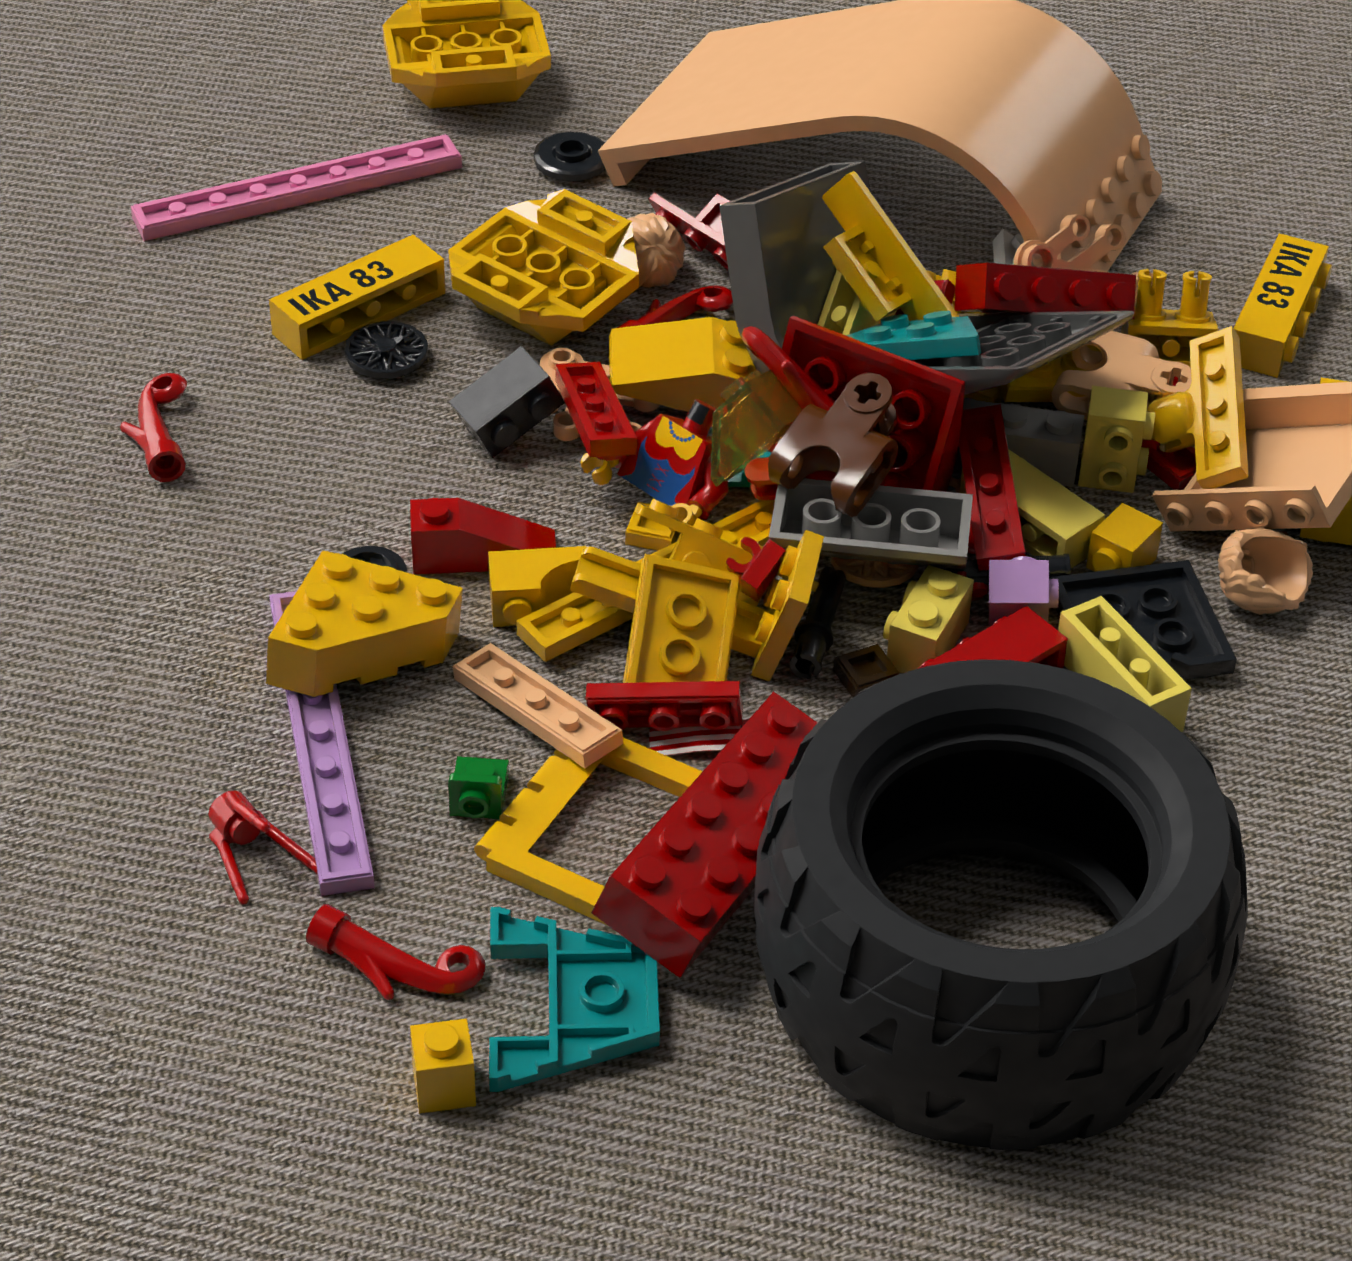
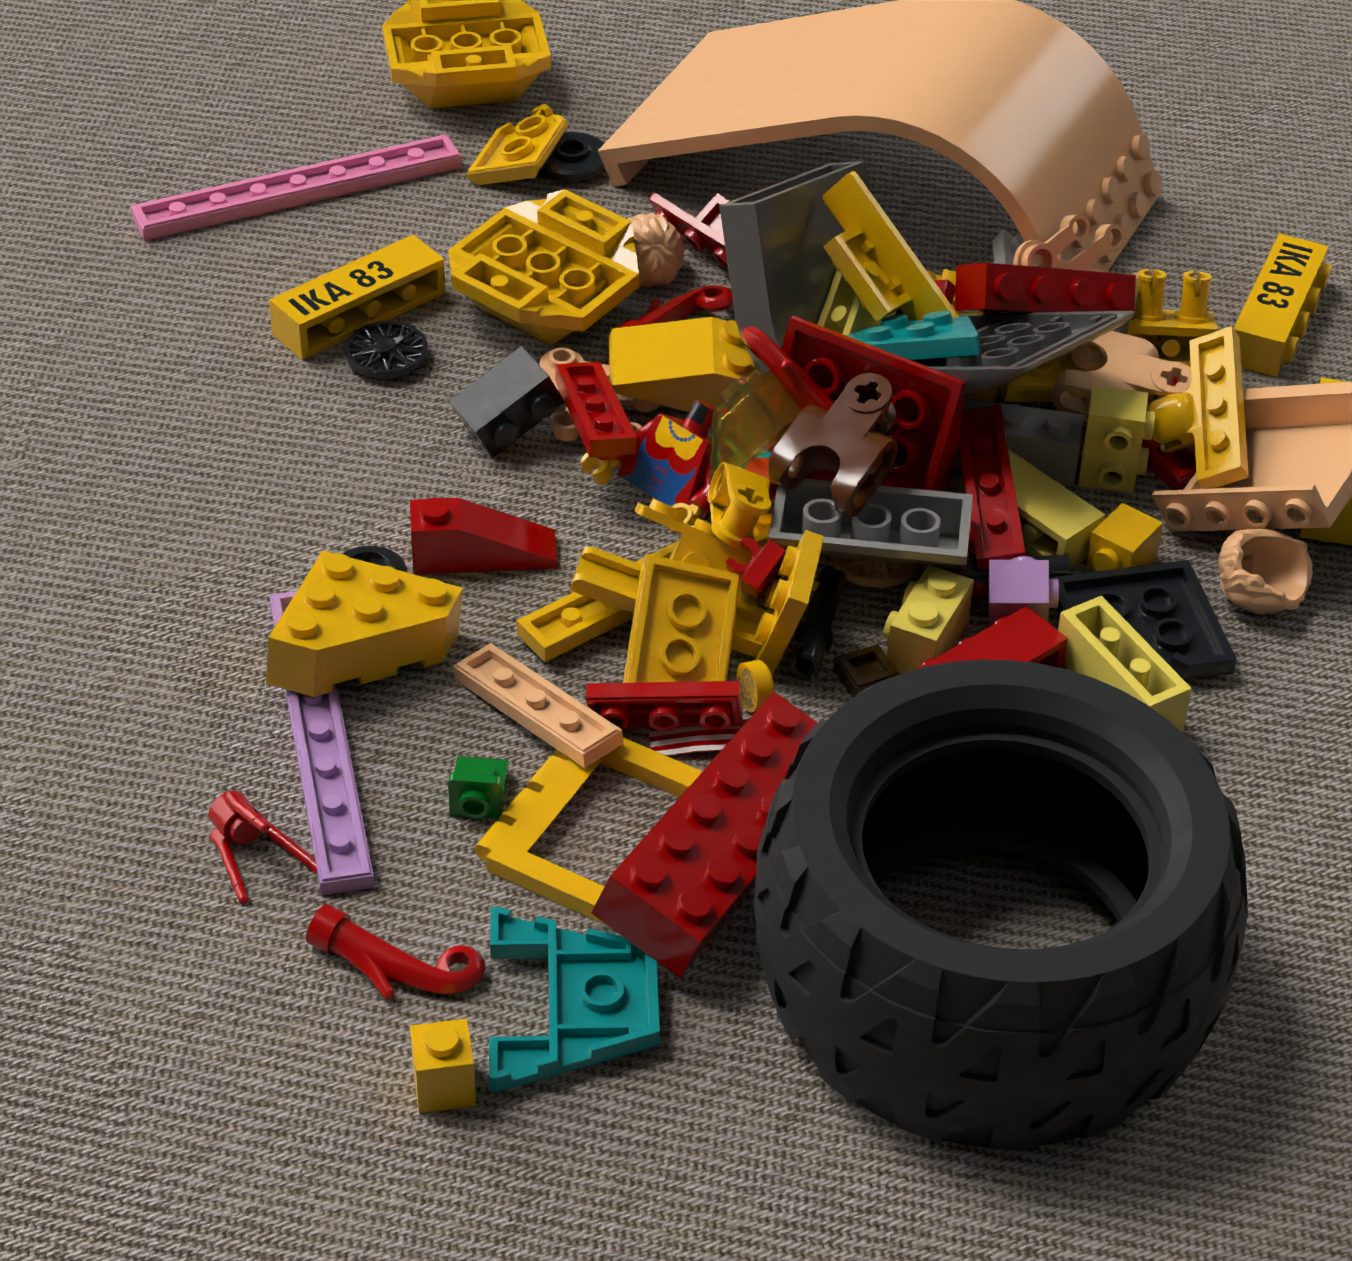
red plant [120,373,187,482] -> none
yellow arch [488,546,586,627] -> none
yellow tile [625,502,679,551] -> none
none -> yellow tile [466,104,568,186]
none -> yellow piece [708,462,772,548]
none -> yellow tile [736,660,775,712]

